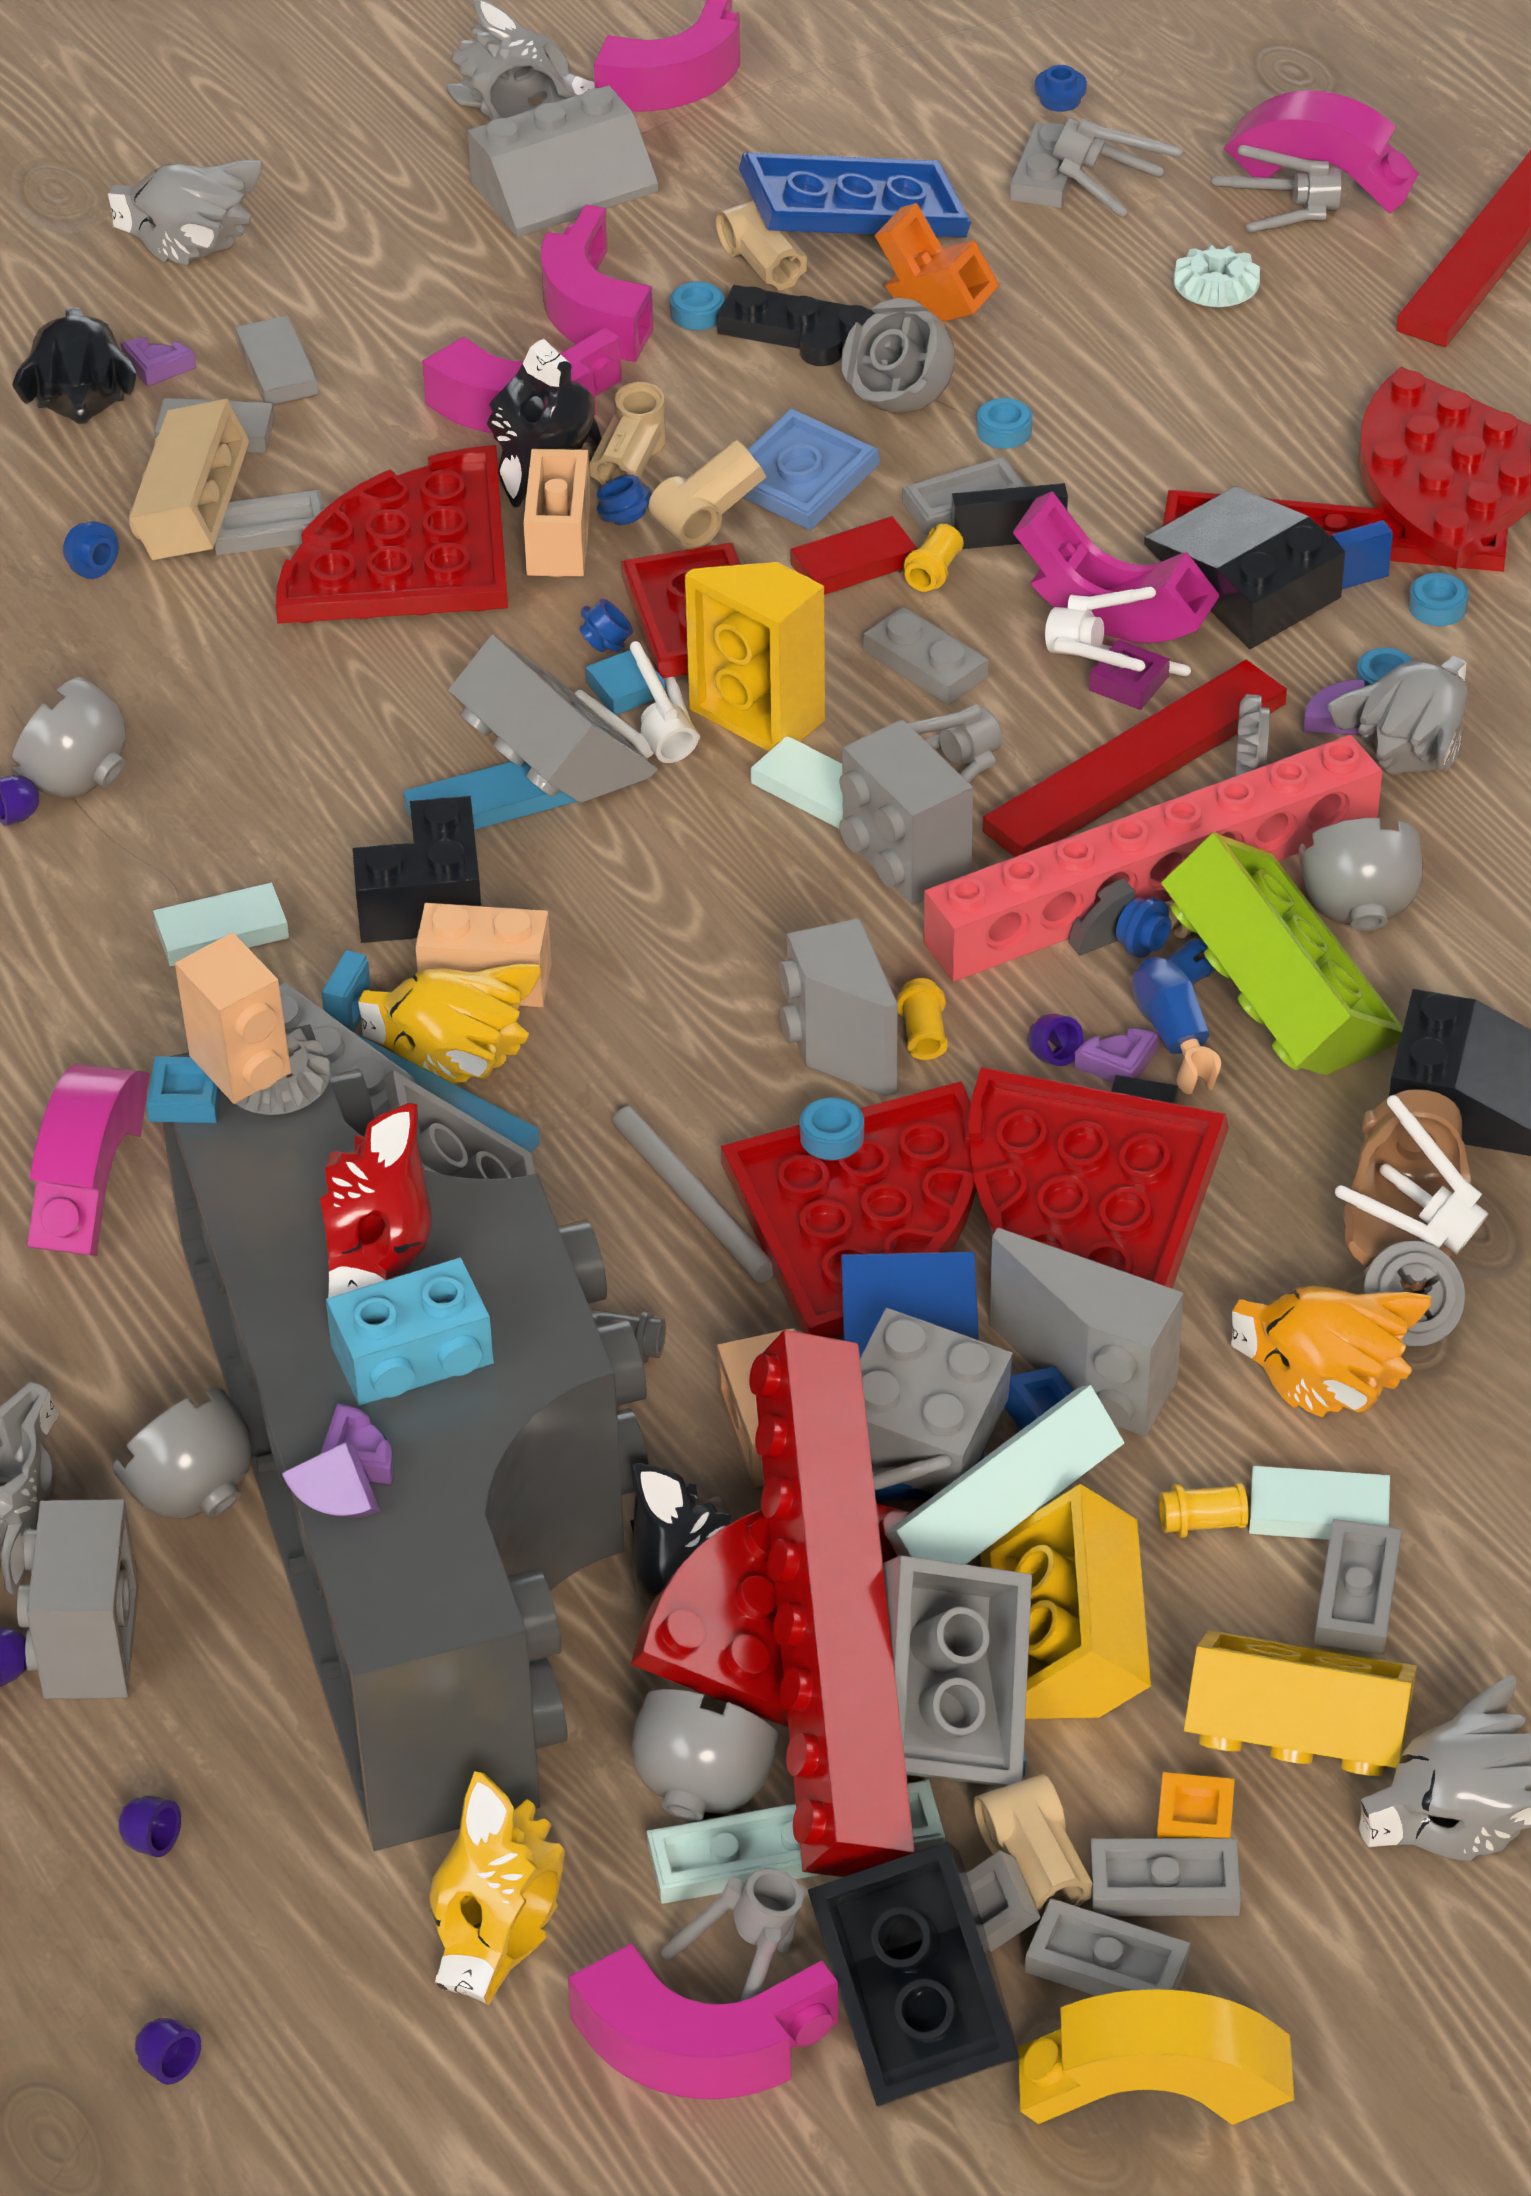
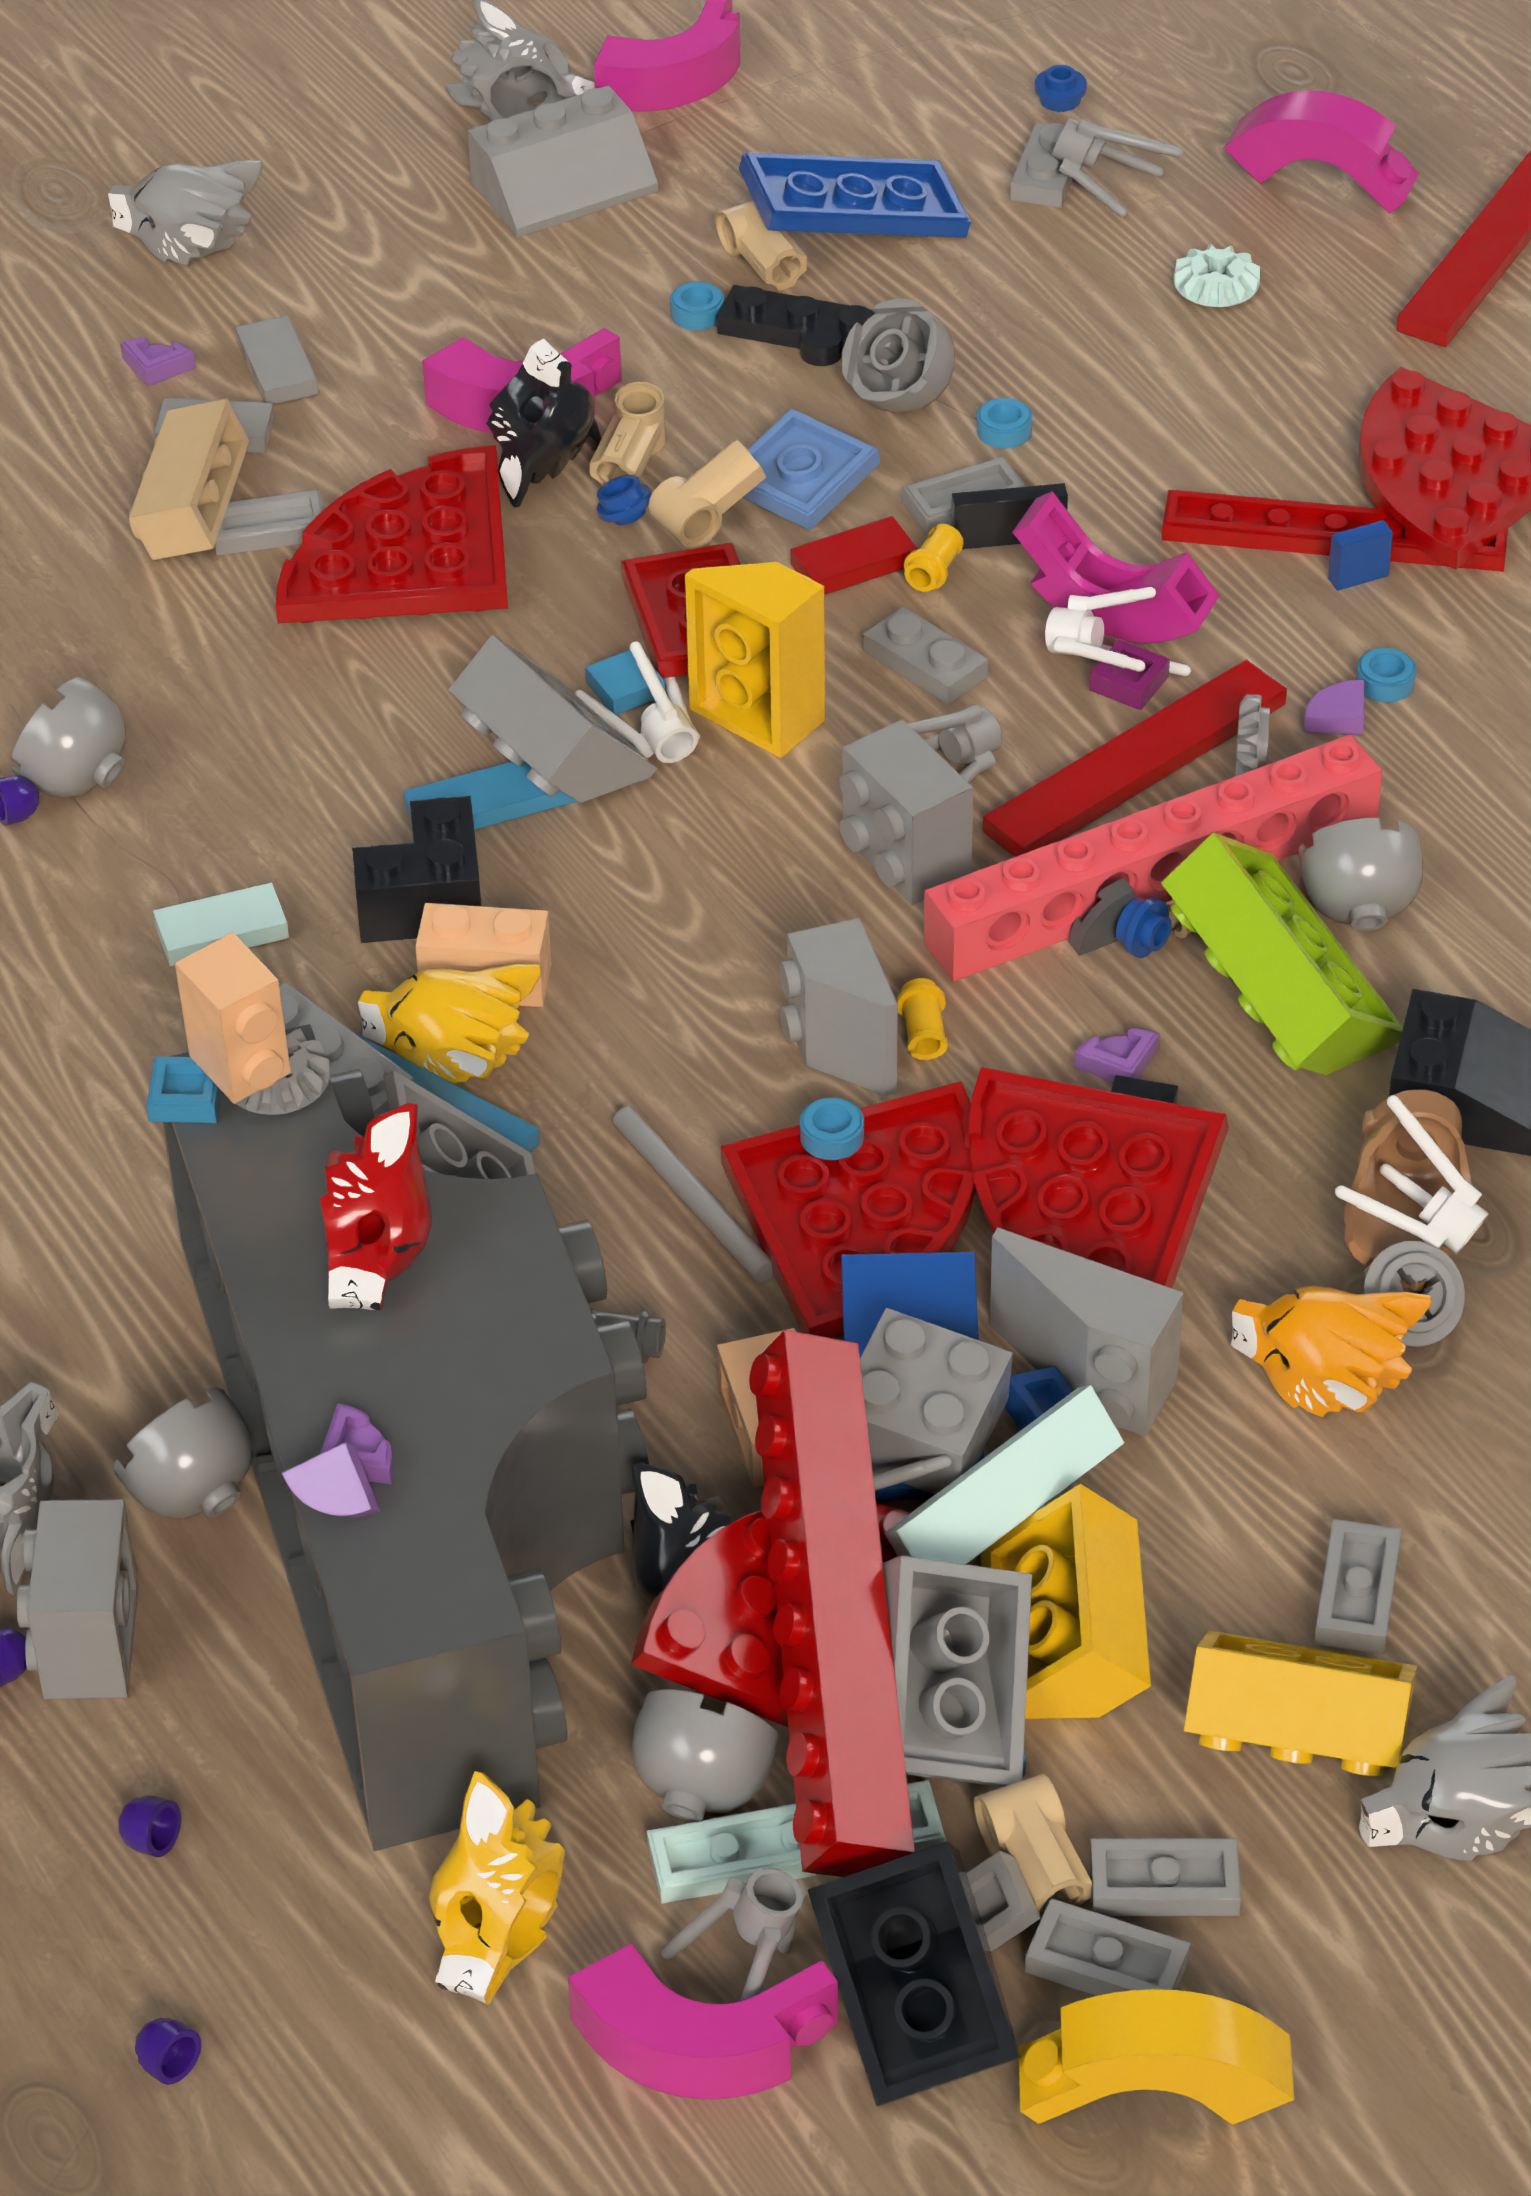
black piece [12,307,137,424] -> none
dark pink arch [27,1063,150,1256] -> none
blue plate [63,521,119,579] -> none
dark azure tile [322,950,371,1032] -> none
medium azure brick [326,1257,494,1406] -> none
light nougat brick [523,449,591,577] -> none
dark pink arch [541,204,653,362] -> none
blue plate [580,599,633,652] -> none
light aqua tile [751,736,843,829] -> none
orange brick [874,203,1000,321] -> none
dark purple hinge [1027,1013,1084,1066] -> none
blue arm [1131,939,1221,1094] -> none
black slope [1144,486,1345,649] -> none
light orange plate [1157,1772,1235,1839] -> none
yellow pin [1158,1483,1248,1539] -> none
light grey plant [1211,145,1341,233] -> none
light aqua tile [1249,1466,1390,1540] -> none
light grey piece [1328,656,1468,776] -> none
dark azure tile [1409,573,1469,626] -> none

